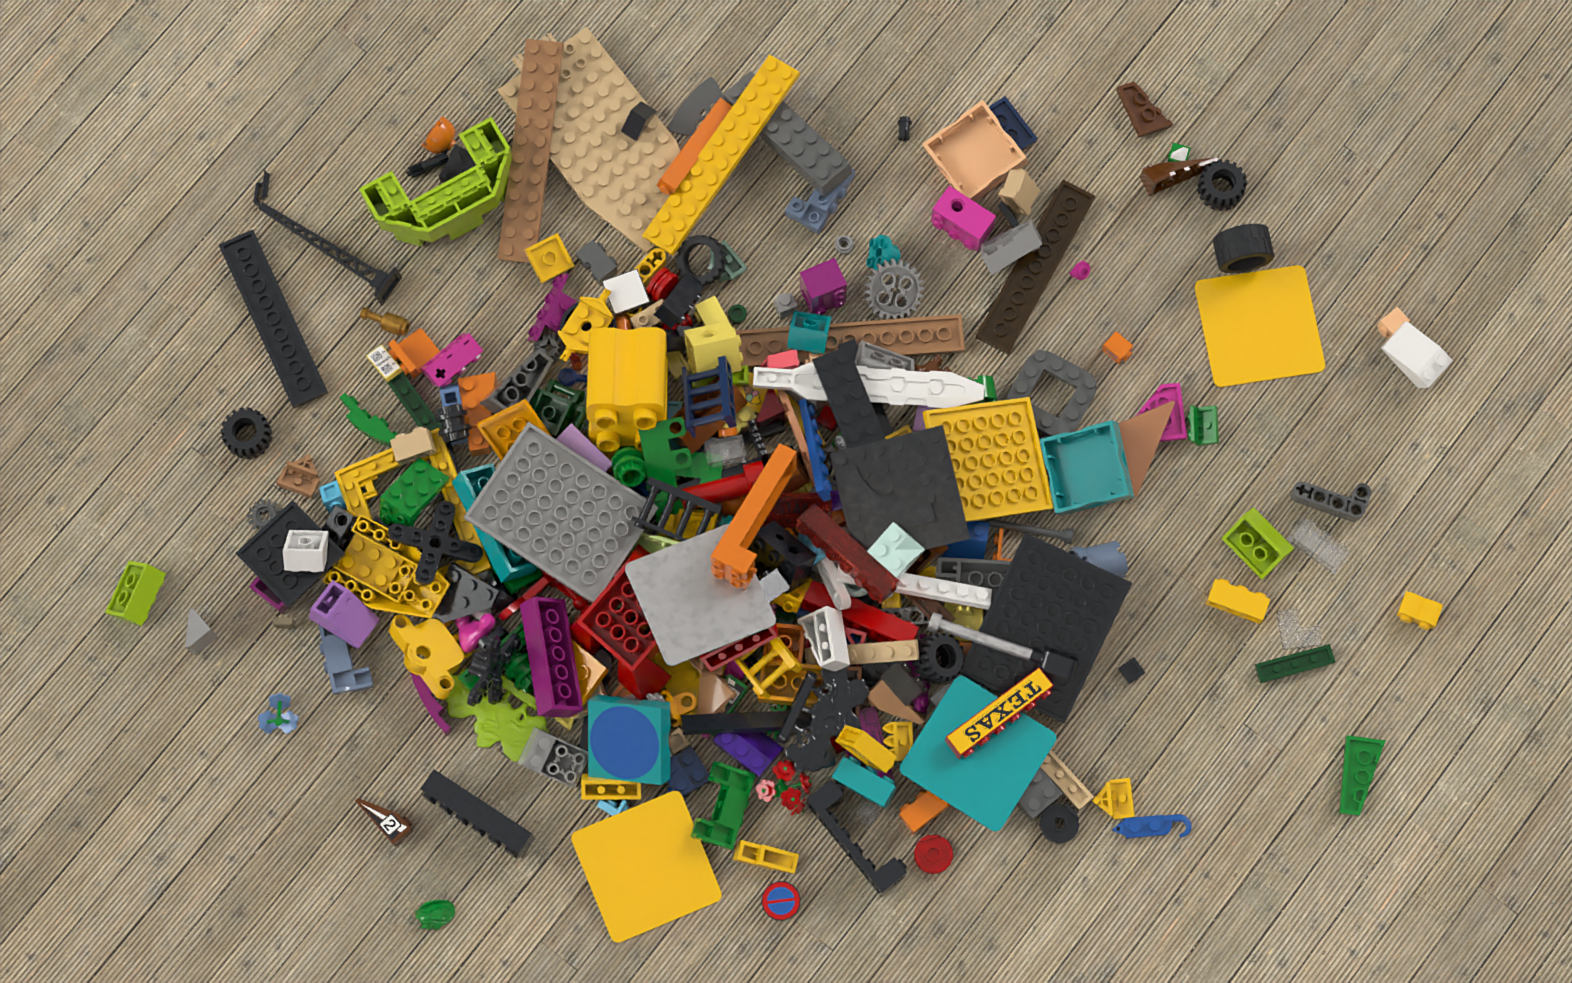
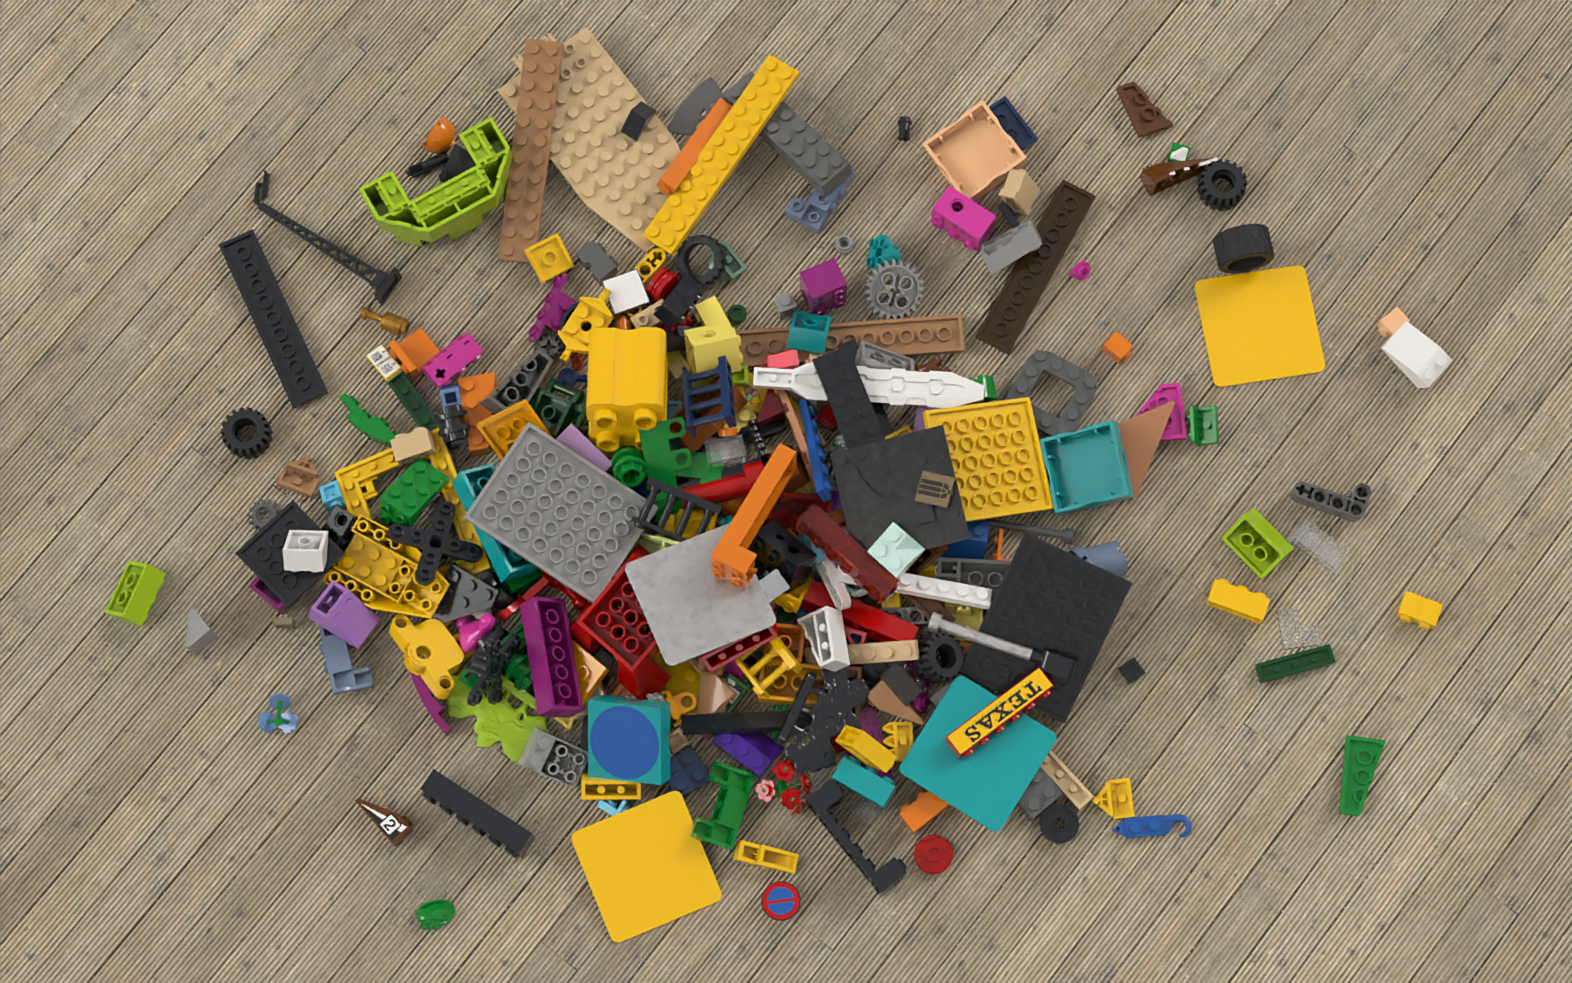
none -> clear smoke piece [914,470,955,508]

